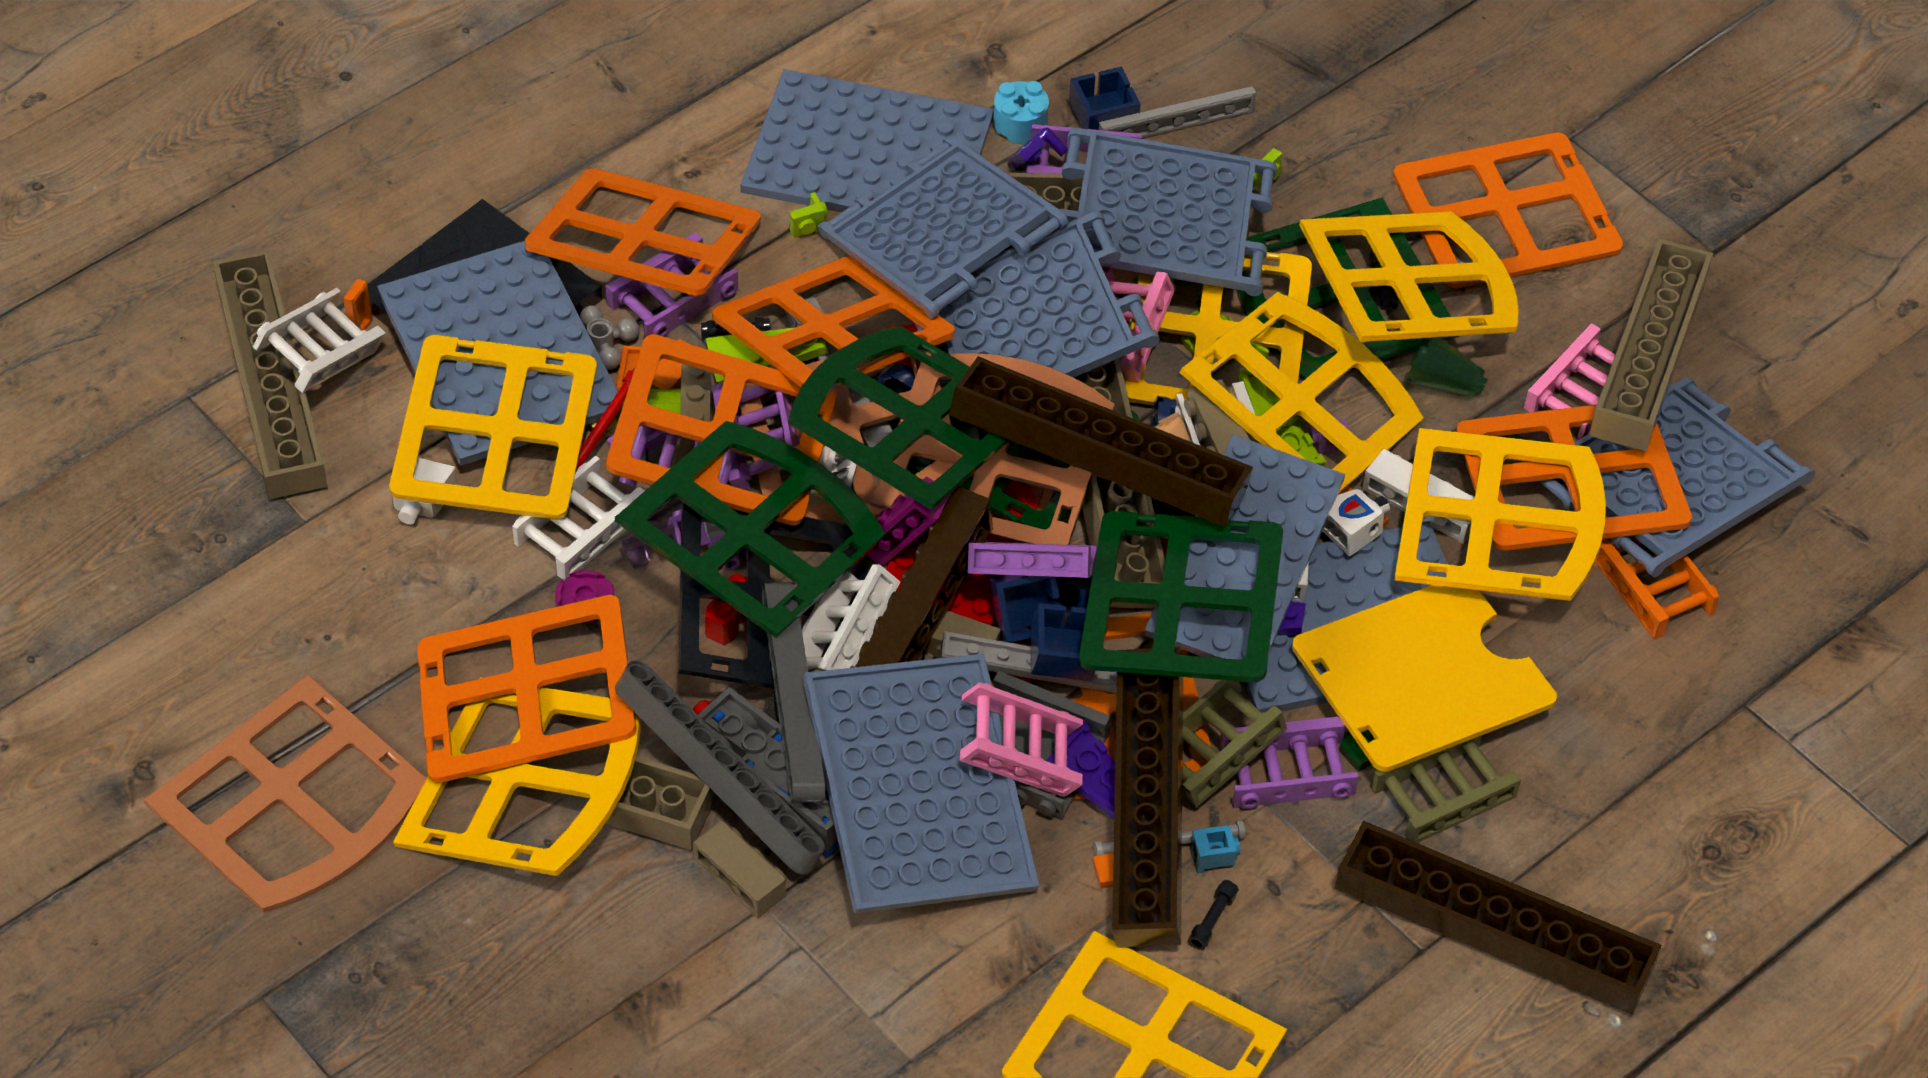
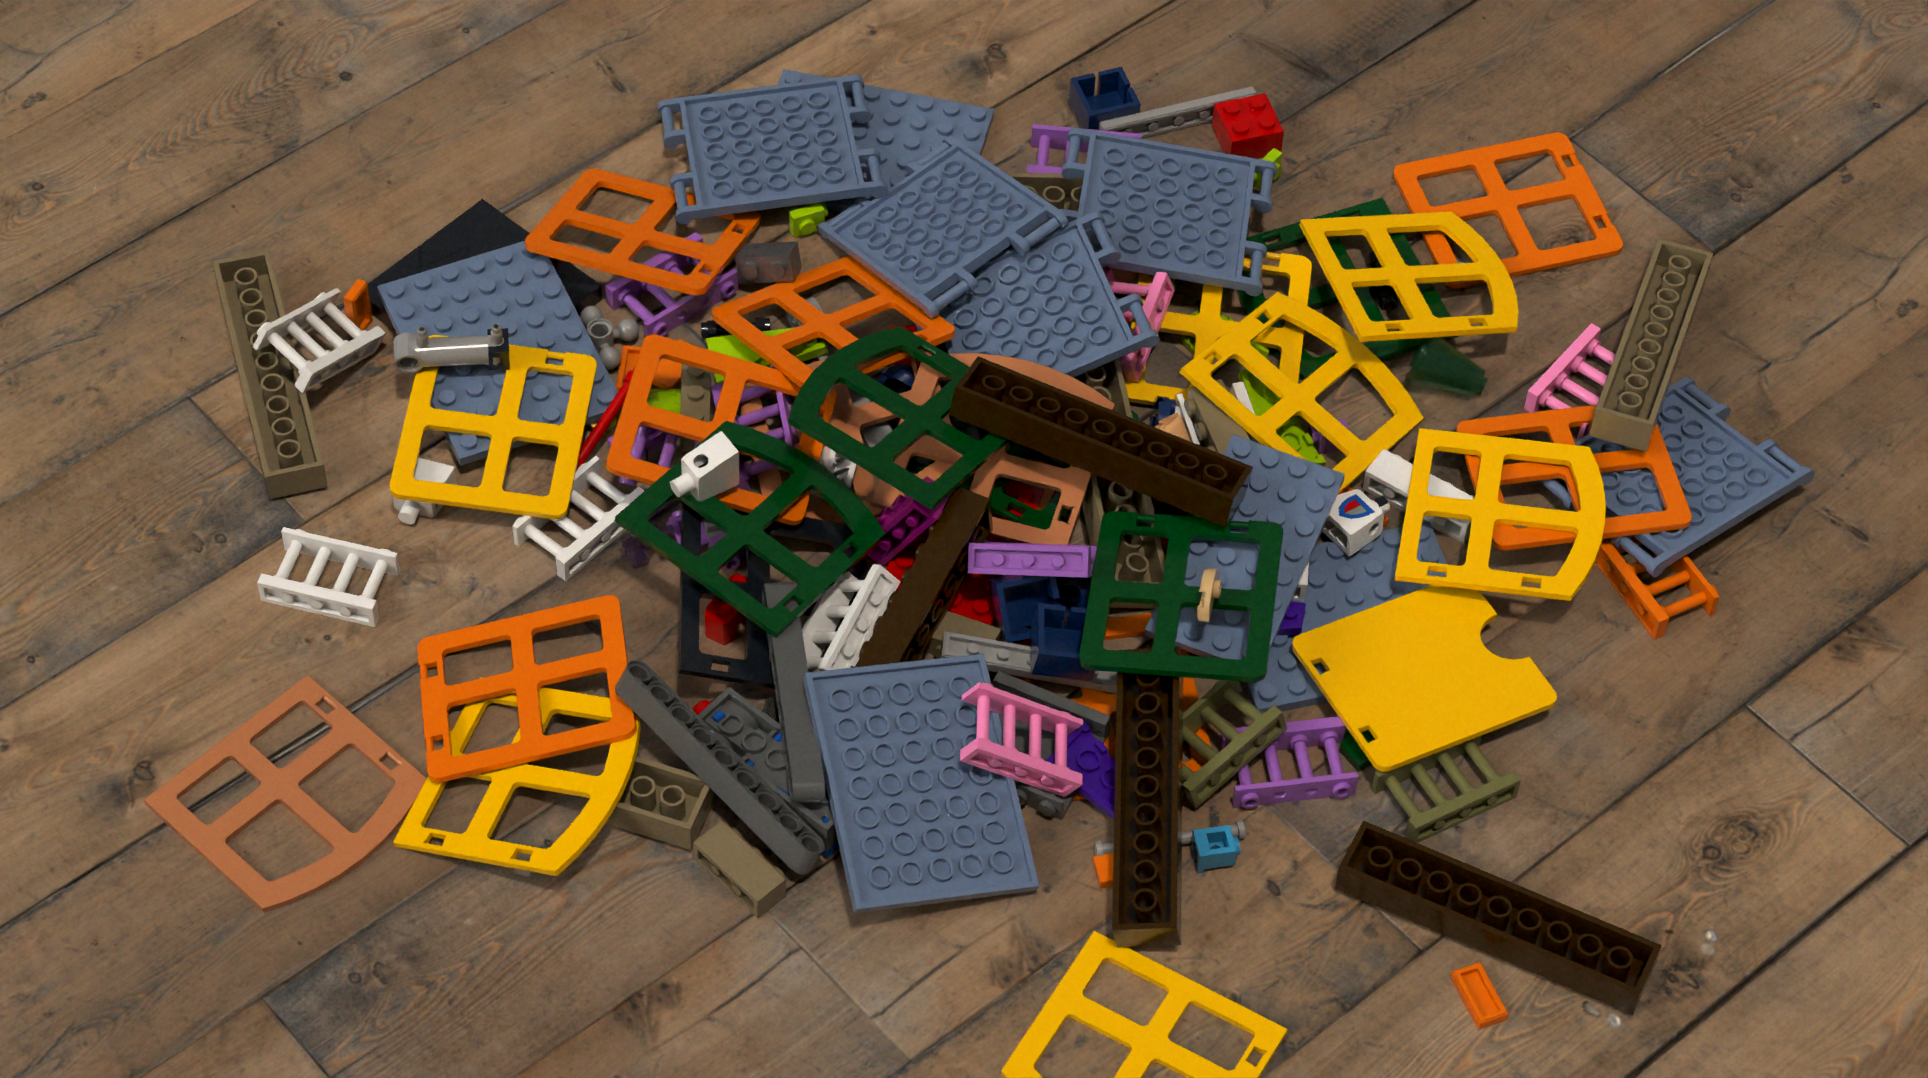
magenta tile [555,570,615,624] -> none
medium azure brick [993,81,1049,144] -> none
dark purple plate [1008,127,1068,168] -> none
black bar [1188,880,1239,950] -> none
none -> white fence [257,527,400,627]
none -> light grey piece [393,323,510,374]
none -> sand blue plate [657,75,888,224]
none -> white torso [670,431,739,502]
none -> flat silver brick [735,241,802,284]
none -> tan plate [1197,568,1222,622]
none -> red brick [1212,93,1284,159]
none -> orange tile [1450,962,1509,1030]

